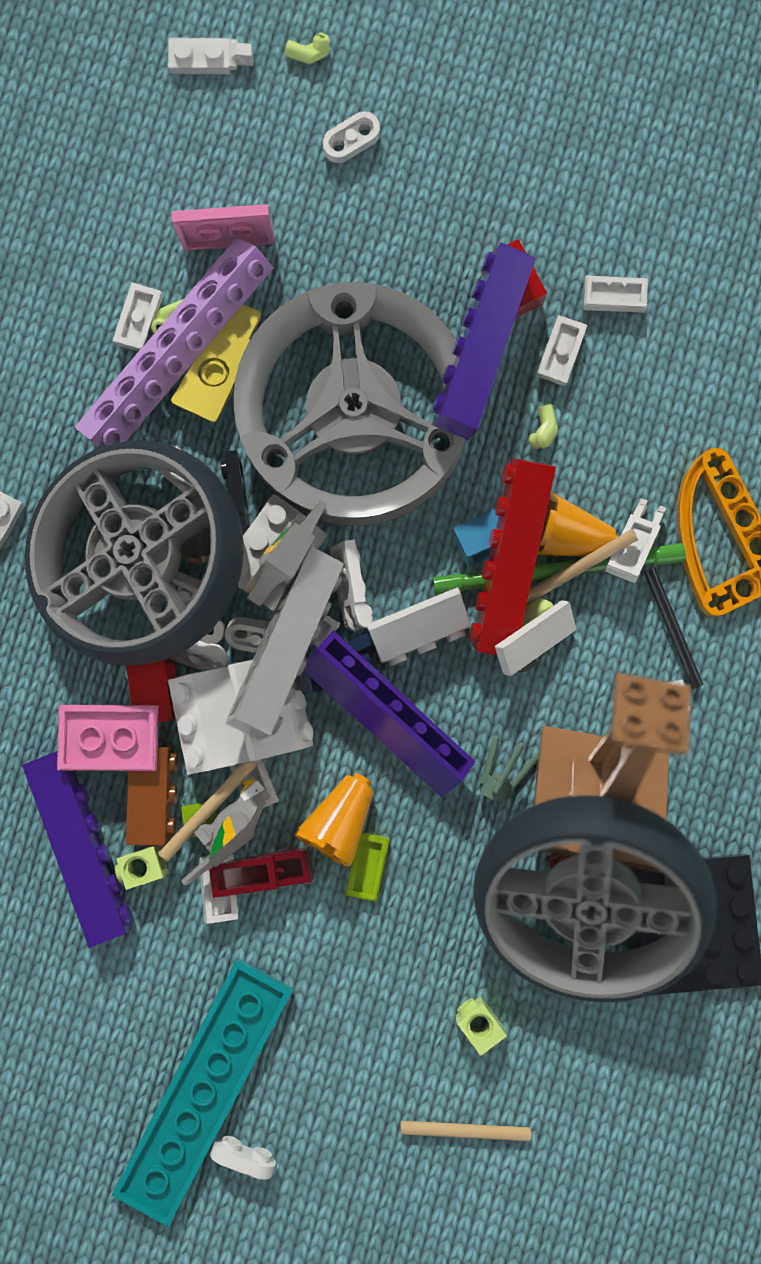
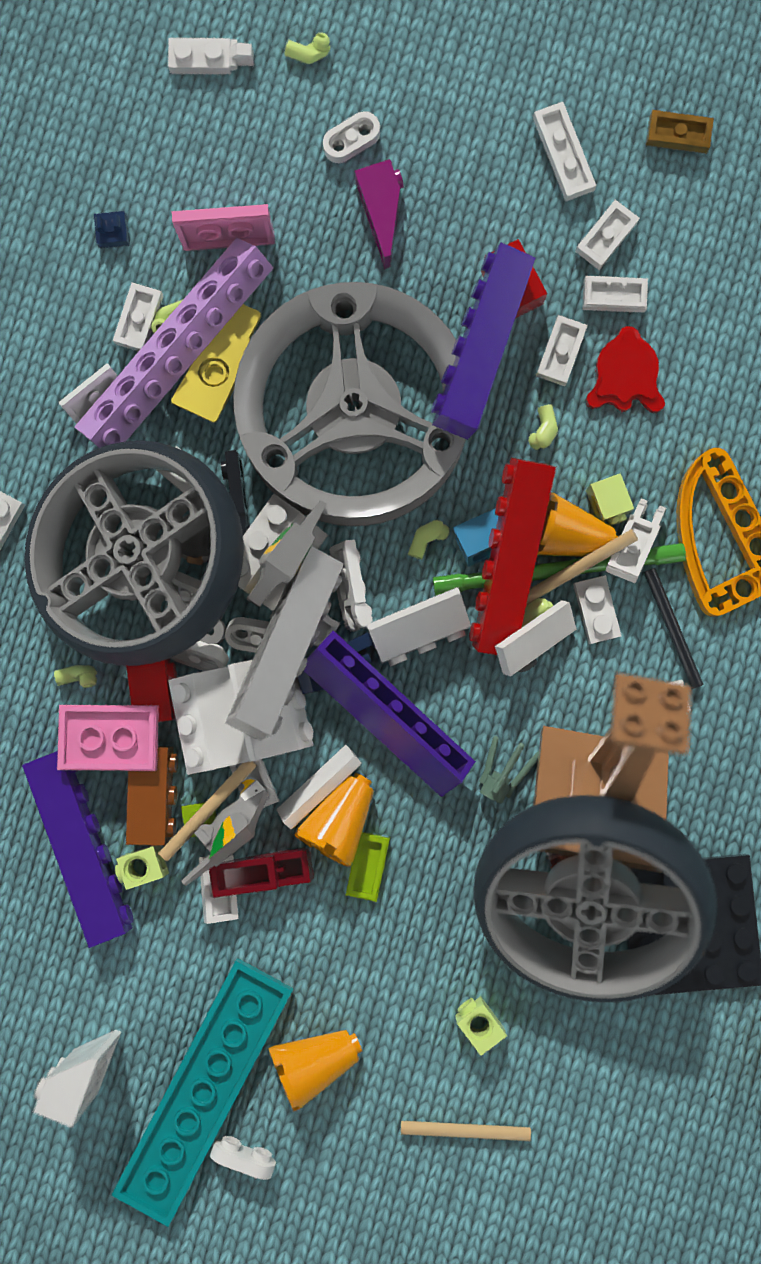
none -> white slope [34,1030,121,1127]
none -> yellowish green arm [54,665,97,688]
none -> white plate [59,363,118,424]
none -> dark blue tile [94,211,130,249]
none -> light orange cone [268,1030,362,1112]
none -> white tile [276,745,361,830]
none -> magenta slope [355,159,404,269]
none -> yellowish green arm [408,520,449,560]
none -> white plate [533,102,596,201]
none -> white plate [573,575,621,644]
none -> white plate [575,199,640,270]
none -> red tile [585,326,665,413]
none -> yellowish green brick [586,473,634,526]
none -> pearl gold plate [646,110,714,154]

